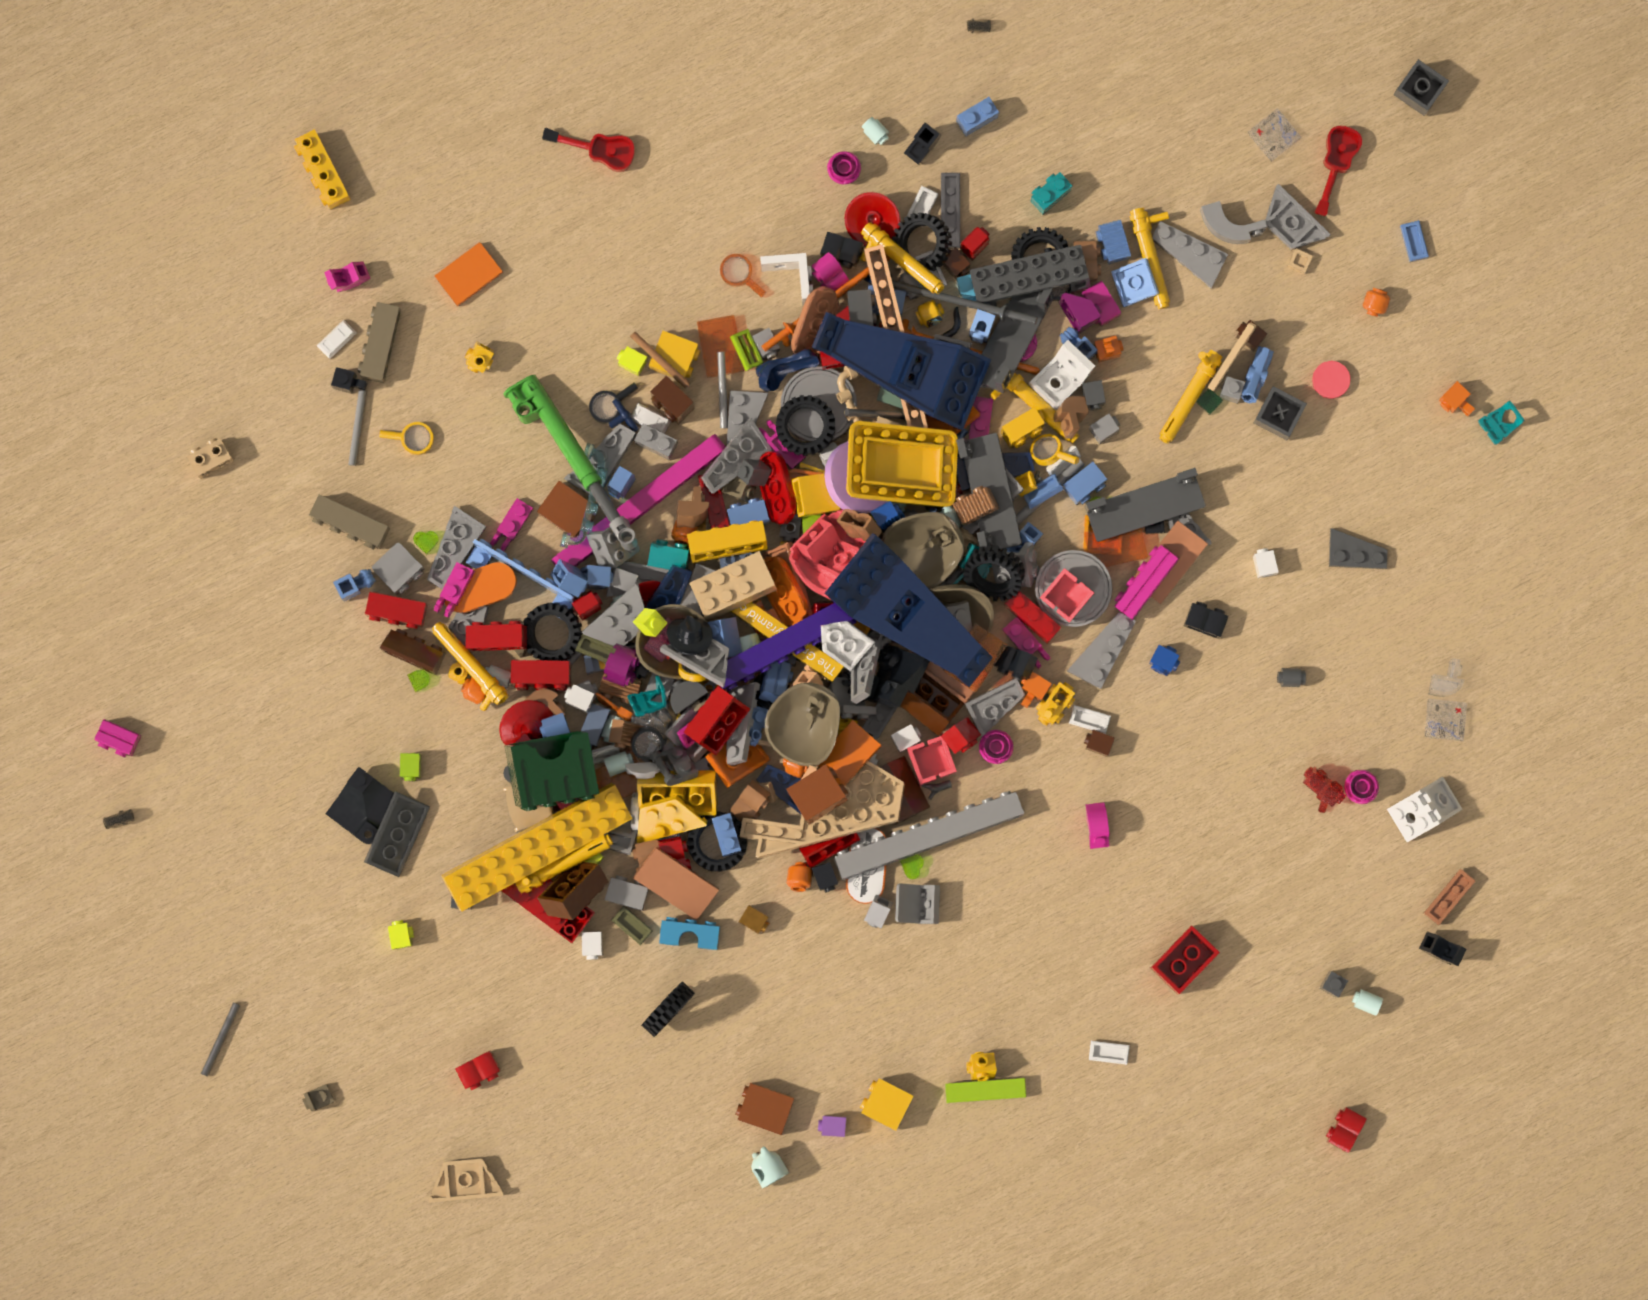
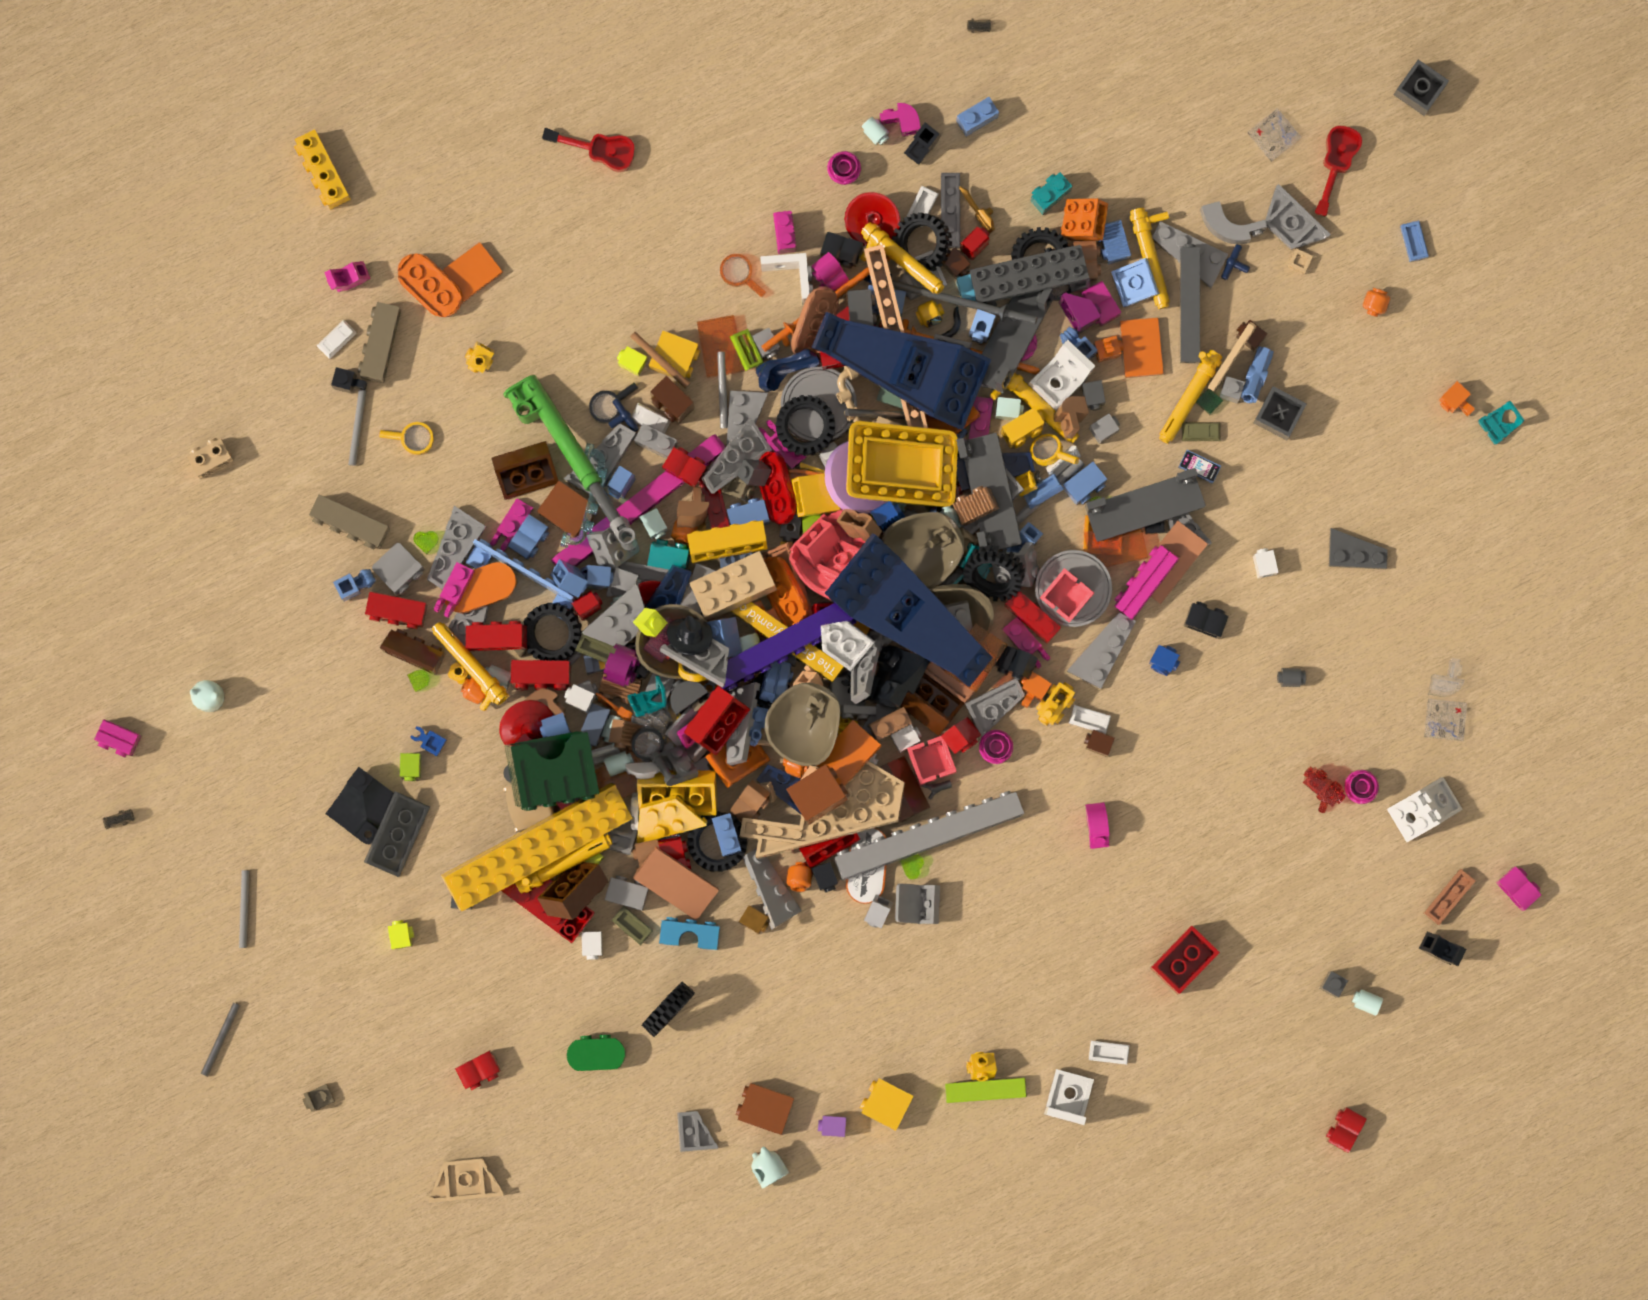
coral tile [1312,361,1351,399] -> none
none -> light aqua piece [190,680,224,712]
none -> light grey bar [239,870,249,948]
none -> orange tile [398,253,462,317]
none -> blue plate [411,726,447,757]
none -> reddish brown slope [491,441,559,500]
none -> medium blue brick [508,514,550,560]
none -> green brick [567,1035,626,1071]
none -> light aqua brick [640,508,668,540]
none -> red brick [662,447,707,488]
none -> light grey wing [677,1111,718,1152]
none -> light grey wing [743,848,802,930]
none -> dark pink brick [773,211,797,254]
none -> medium nougat brick [868,707,912,741]
none -> dark pink brick [879,103,921,137]
none -> pearl gold piece [959,186,995,234]
none -> light aqua brick [995,397,1024,421]
none -> white bracket [1044,1069,1094,1125]
none -> orange brick [1061,198,1108,241]
none -> orange tile [1120,318,1163,378]
none -> tile [1178,450,1221,484]
none -> dark grey brick [1180,244,1200,363]
none -> olive tile [1182,422,1221,441]
none -> dark blue piece [1221,244,1250,280]
none -> dark pink brick [1496,866,1541,911]

